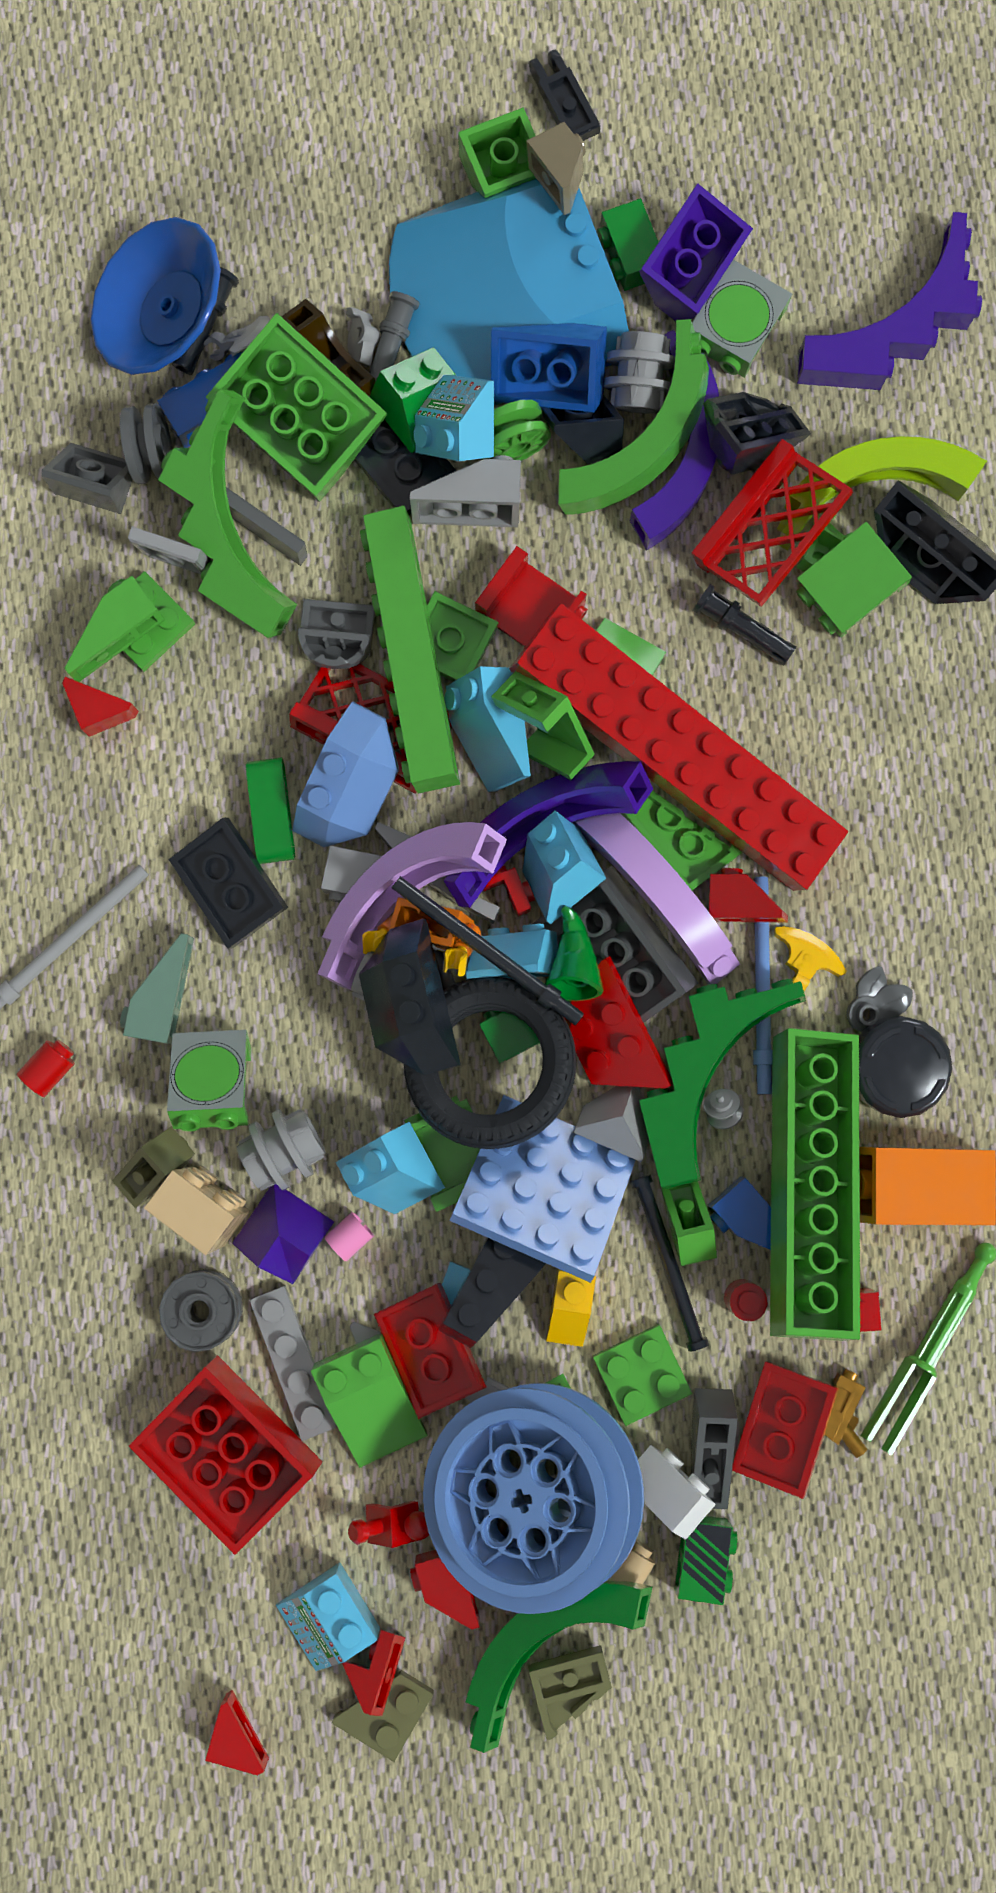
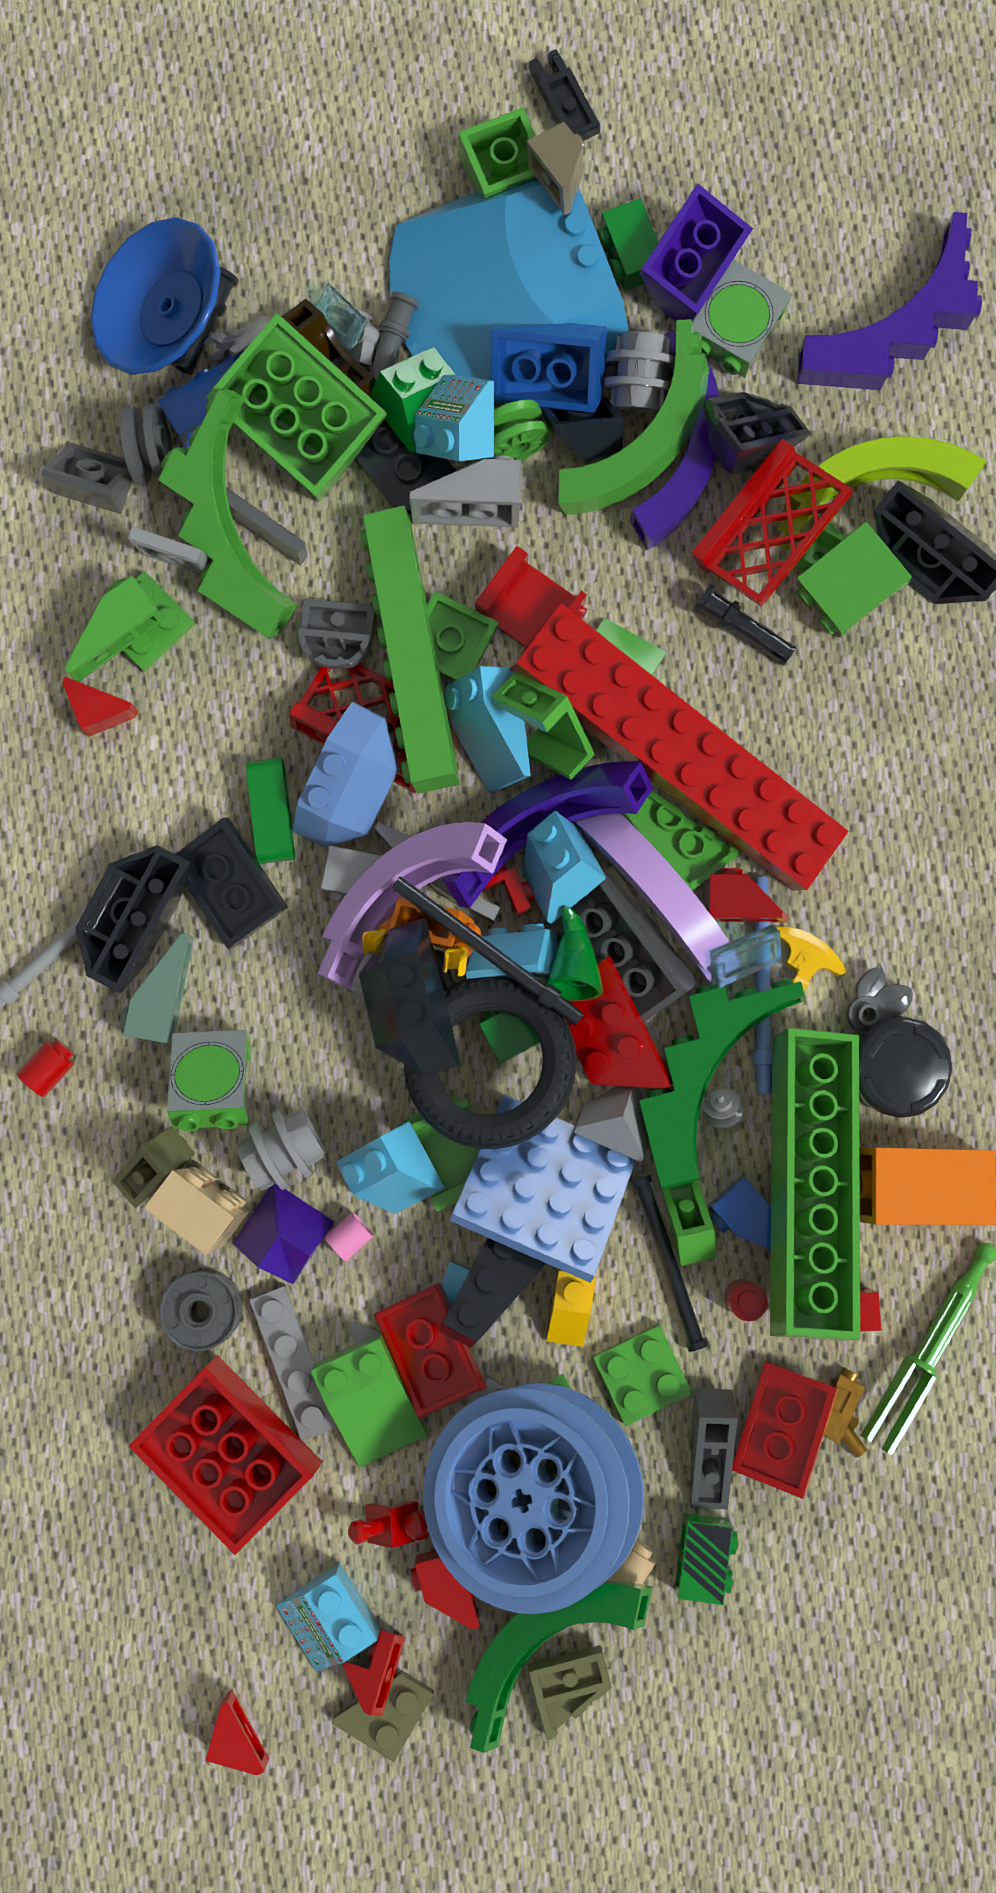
white brick [638,1445,716,1539] -> none
none -> black wedge [75,845,191,993]
none -> clear light blue tile [316,283,368,350]
none -> clear light blue tile [710,924,781,987]

